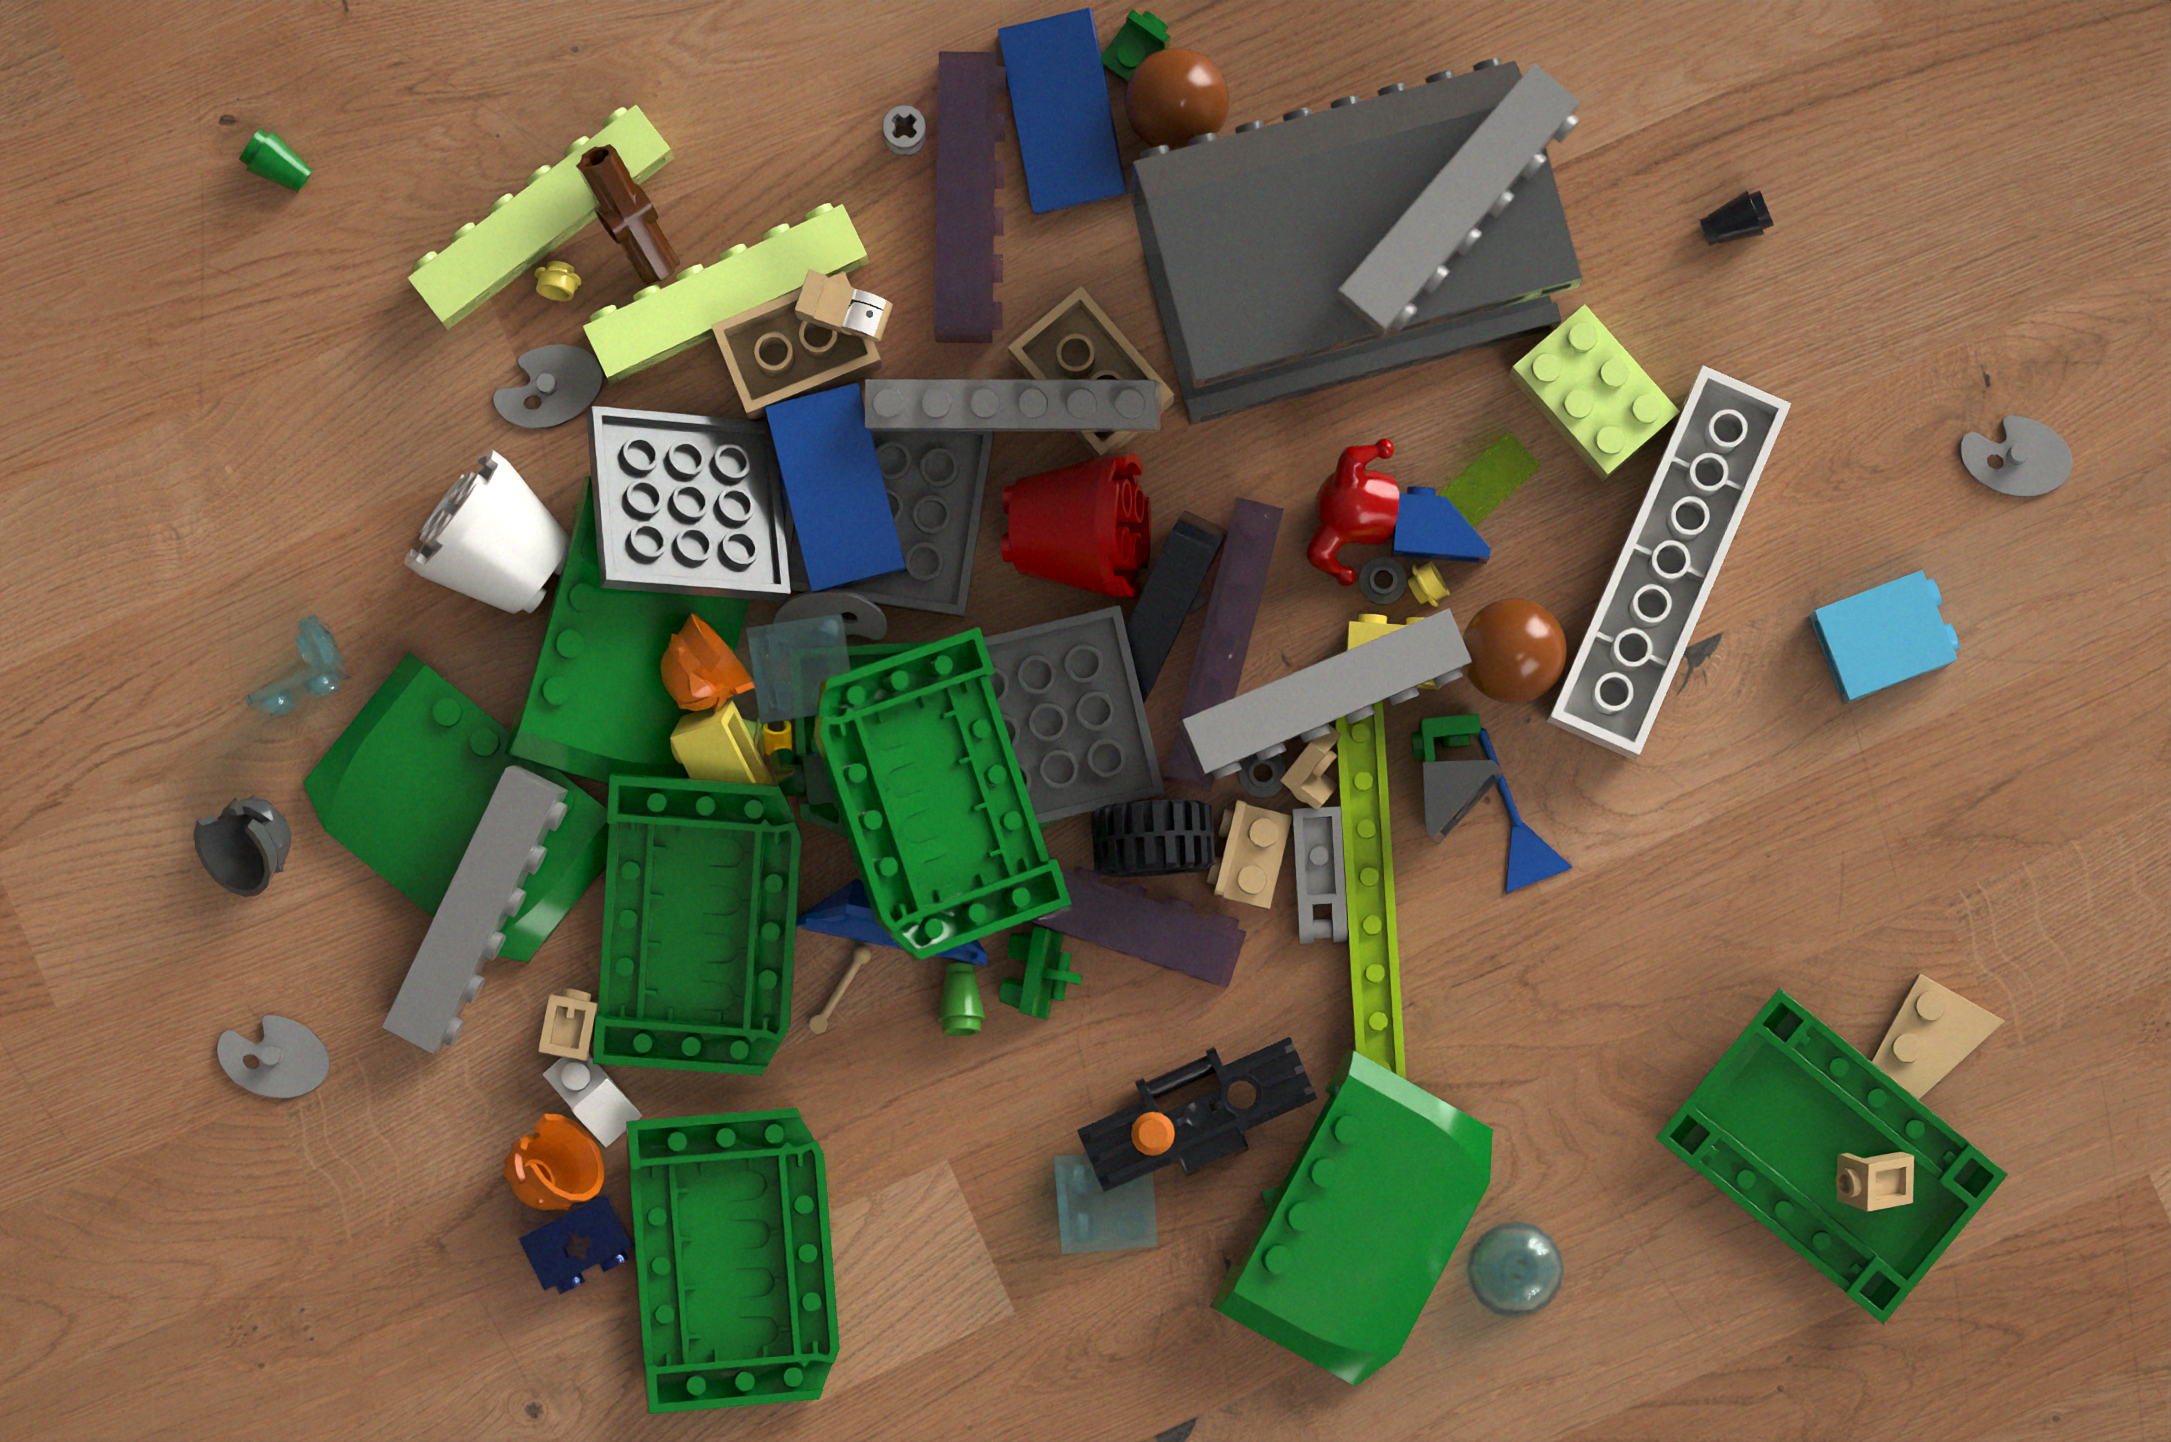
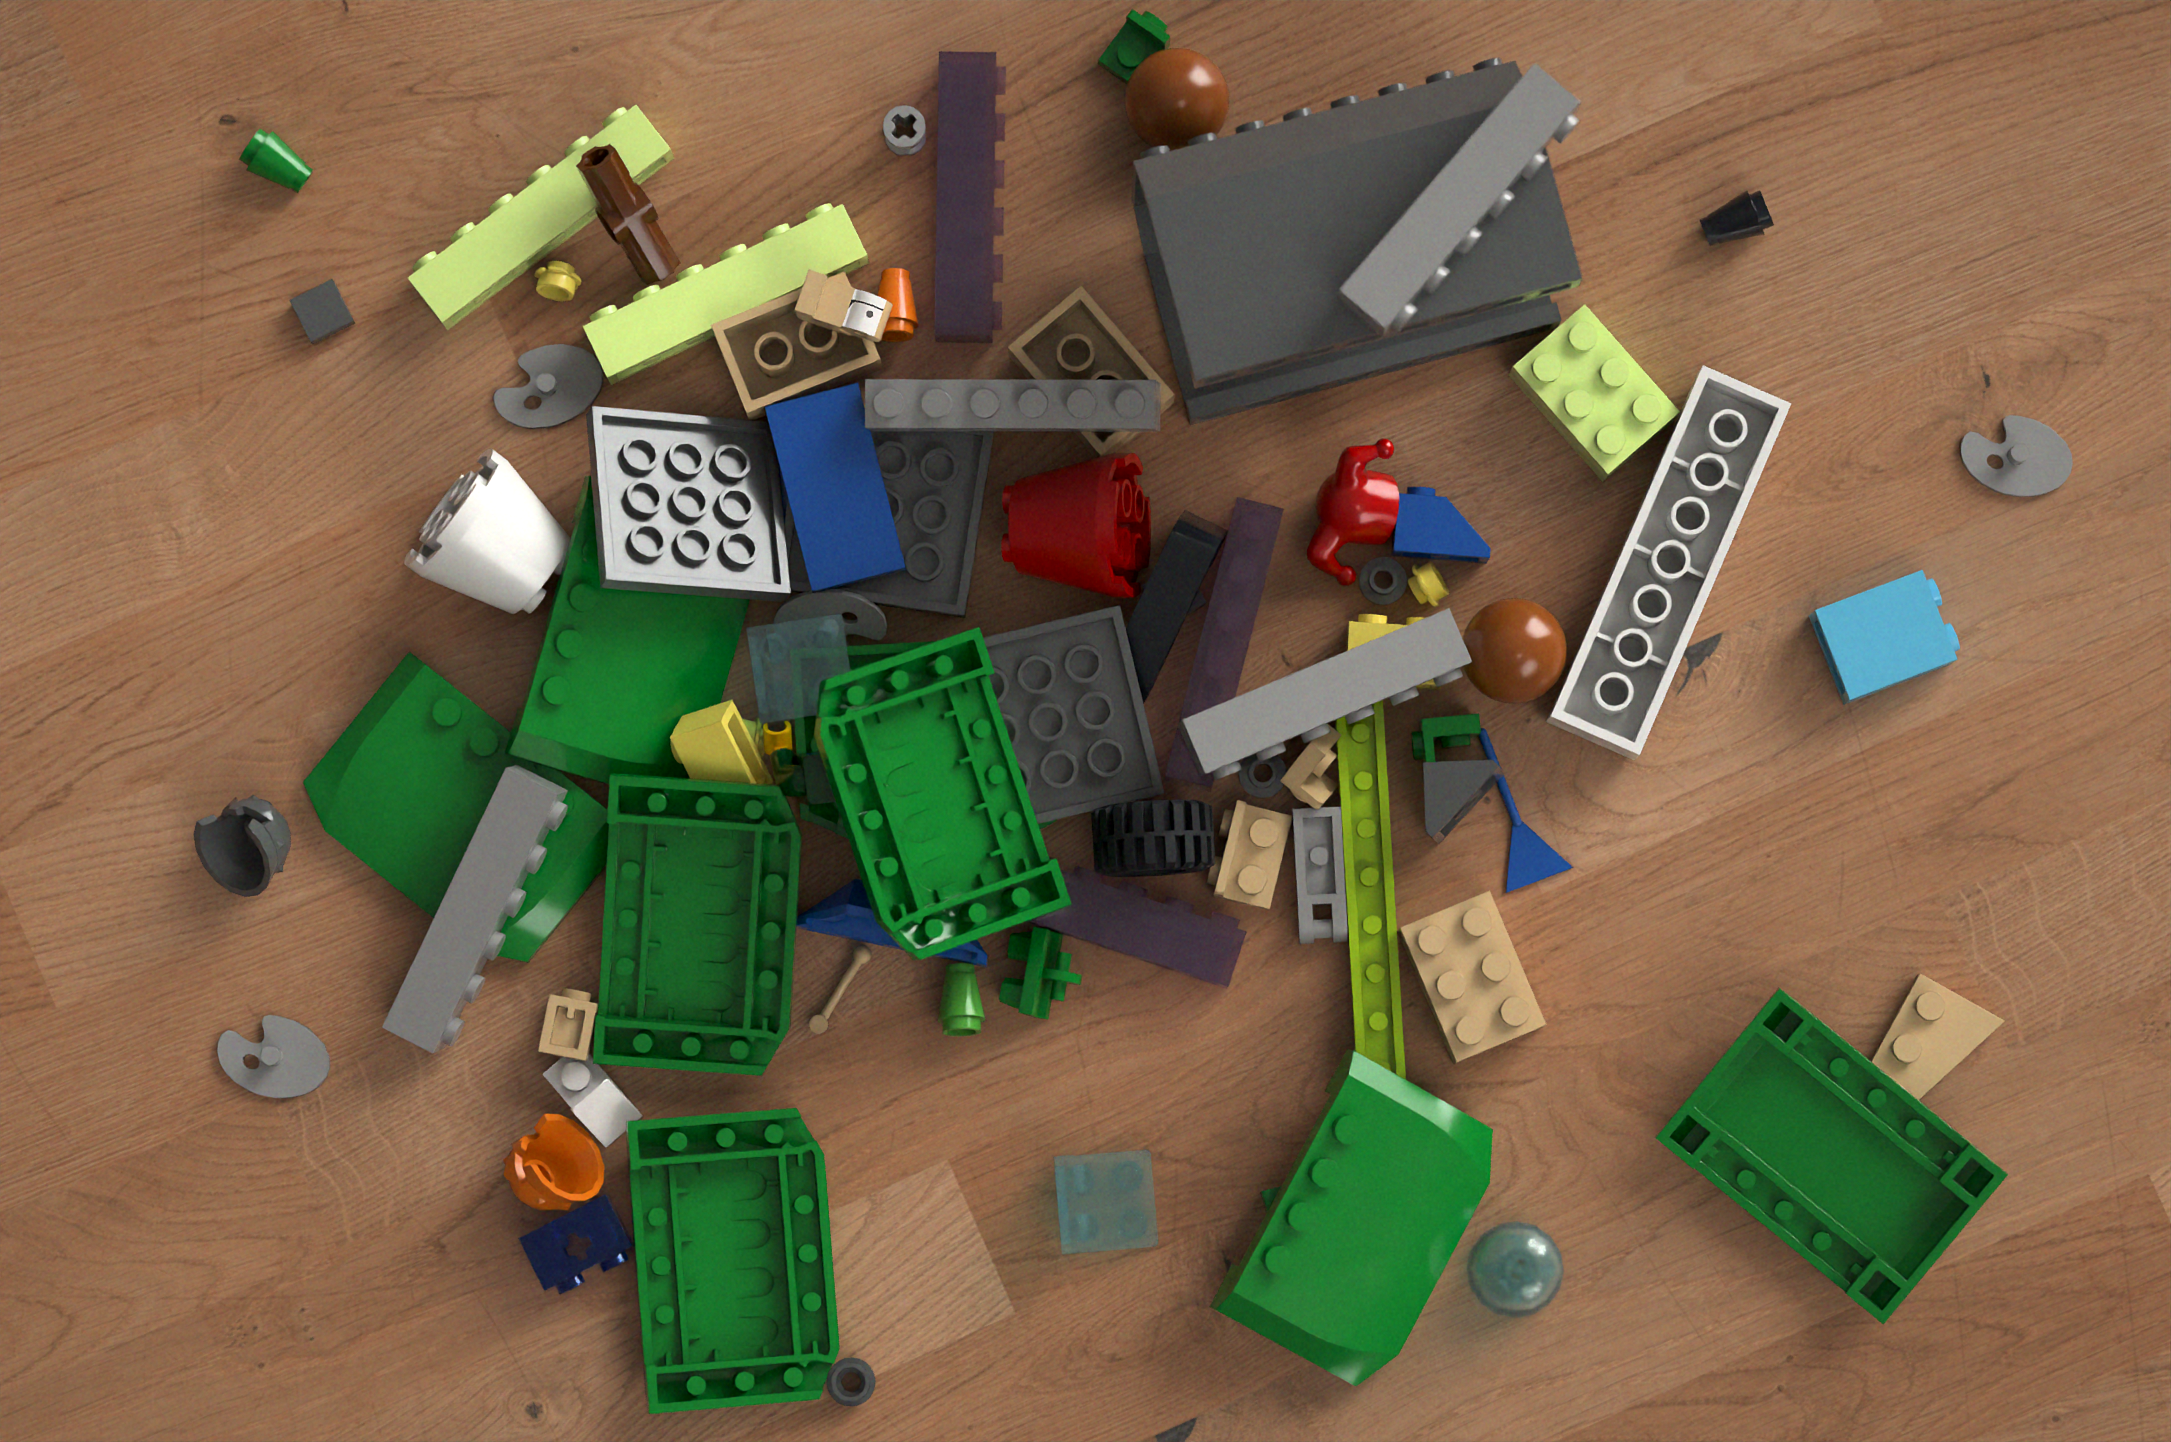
clear light blue bracket [244,615,350,718] -> none
orange helmet [660,613,755,713] -> none
blue tile [998,8,1128,215] -> none
black piece [1077,1037,1317,1193] -> none
clear neon green plate [1438,431,1541,528] -> none
tan bracket [1835,1151,1914,1212] -> none
none -> dark grey tile [290,279,355,345]
none -> dark grey plate [827,1357,876,1406]
none -> orange cone [877,268,919,342]
none -> tan brick [1397,891,1546,1064]

